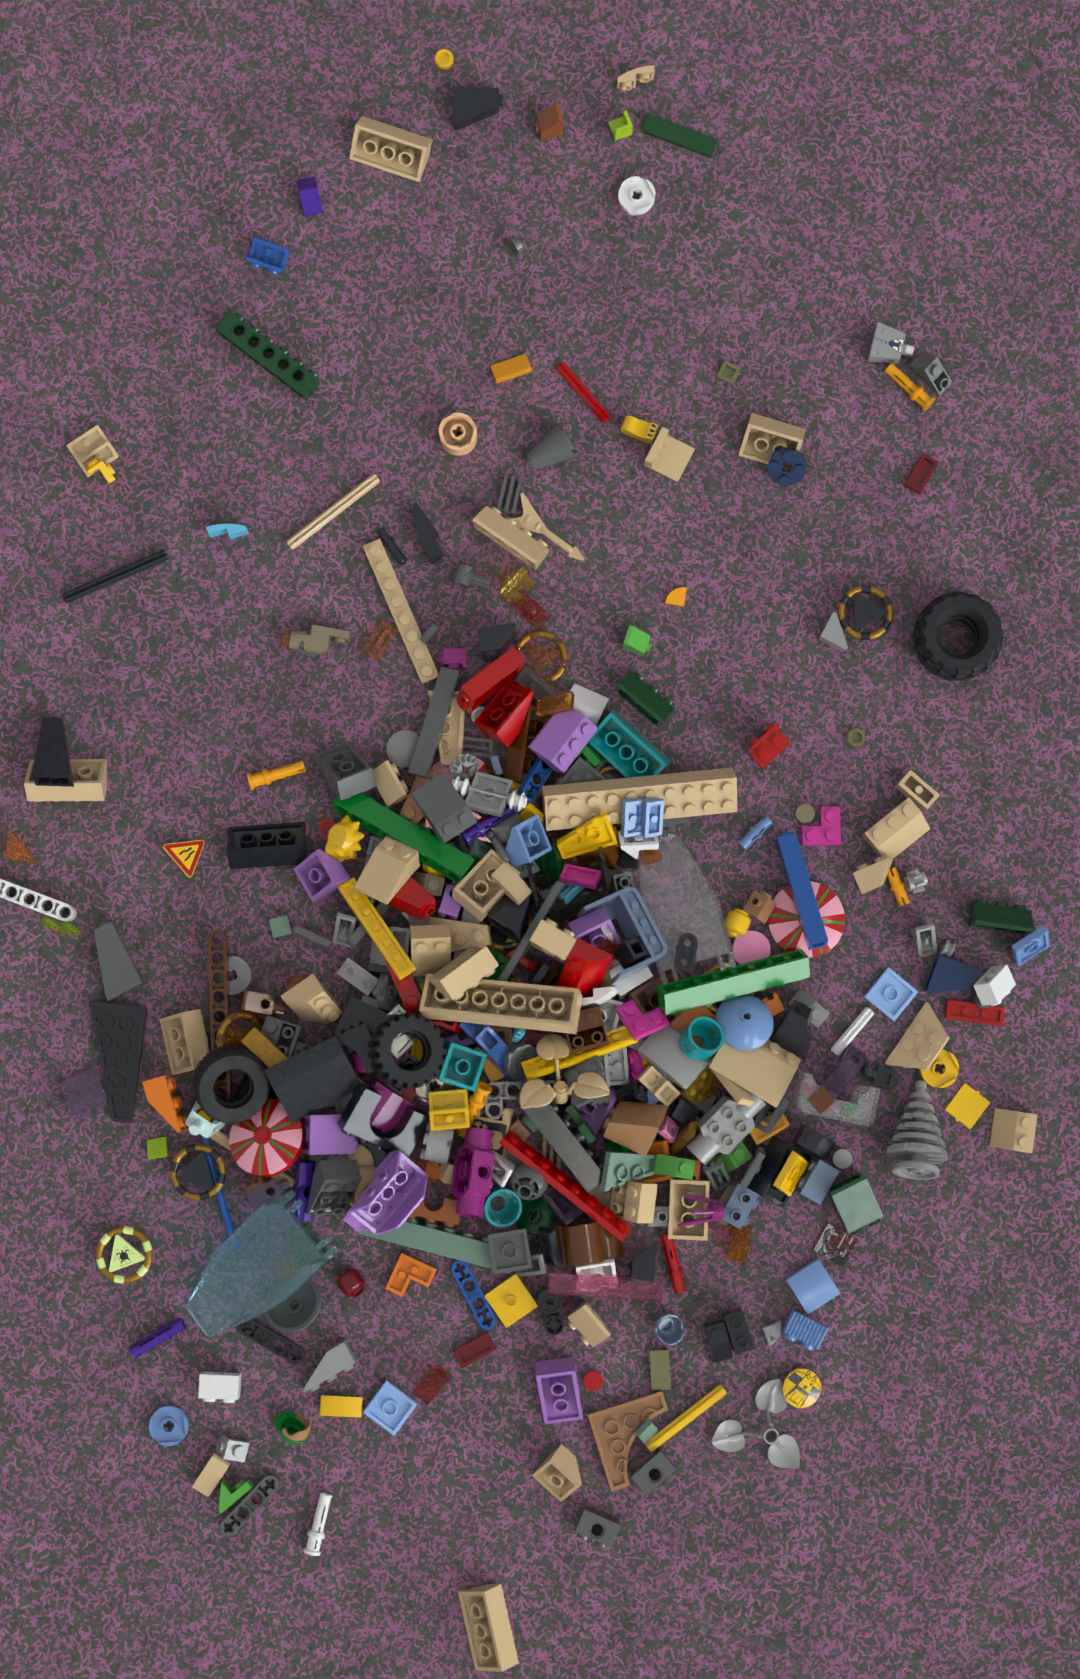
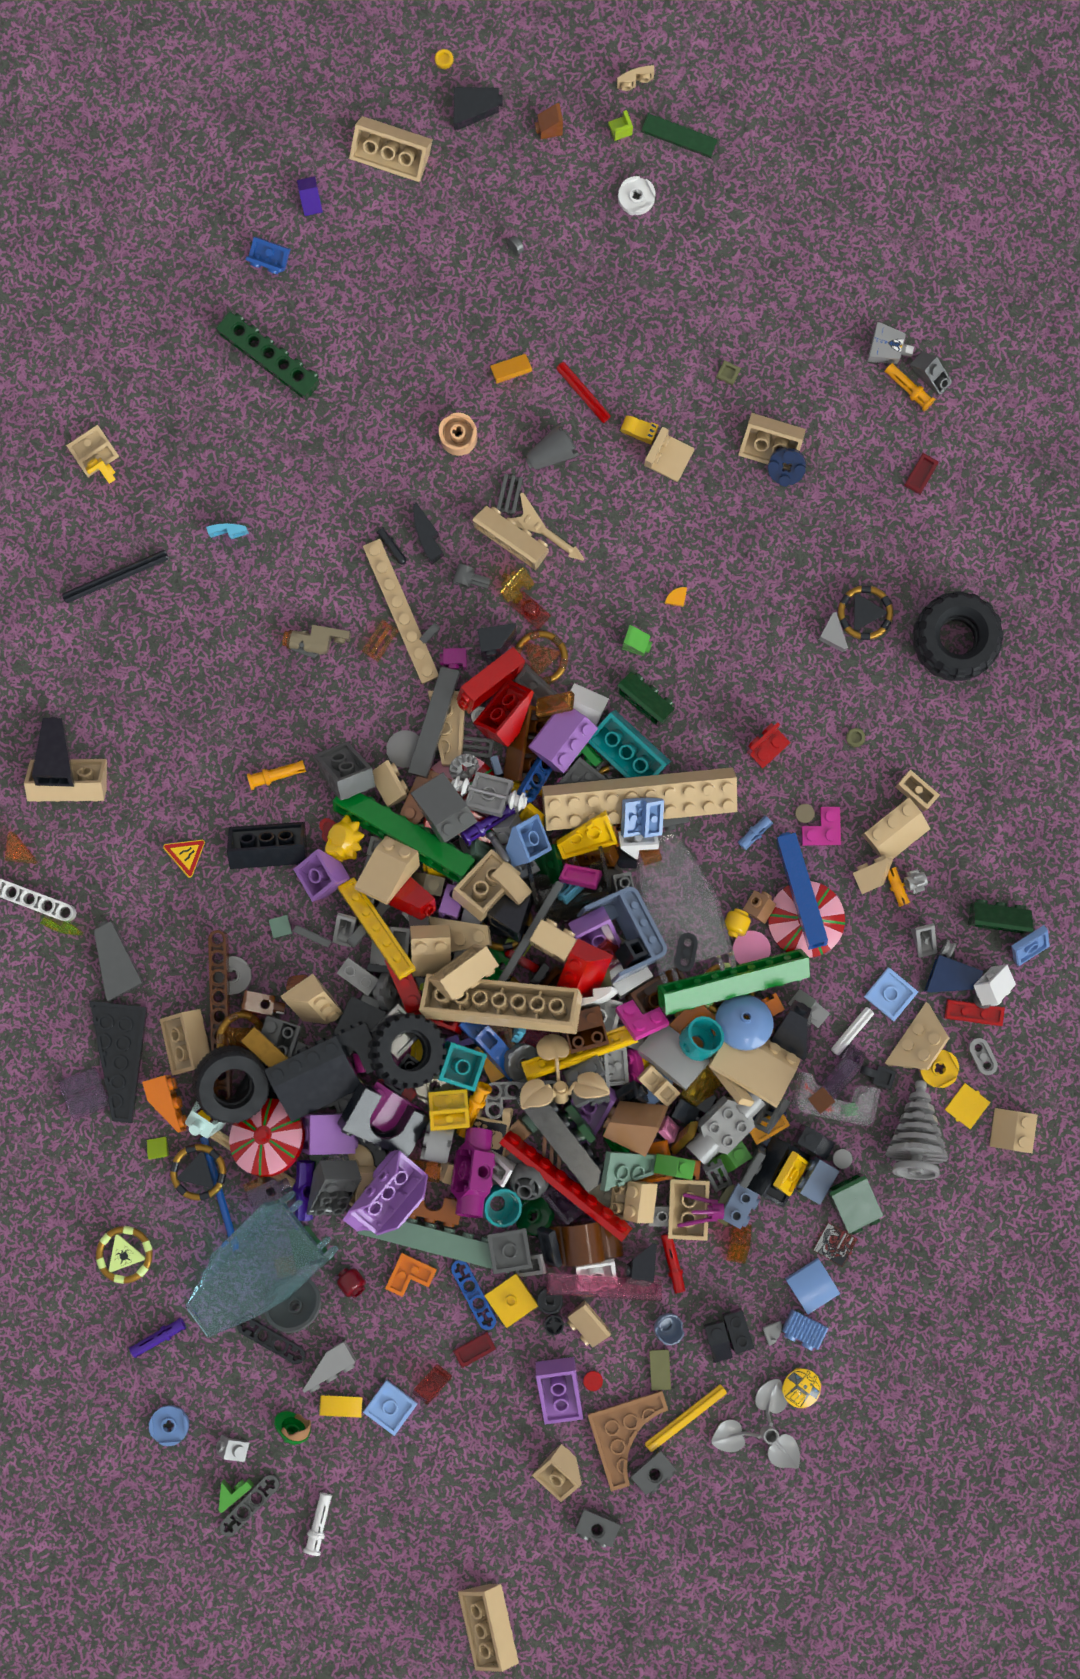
tan slope [192,1454,230,1497] -> none
white brick [198,1371,242,1403] -> none
tan axle [286,474,380,550] -> none
sand green tile [635,1419,659,1445] -> none
none -> light grey plate [968,1038,998,1075]

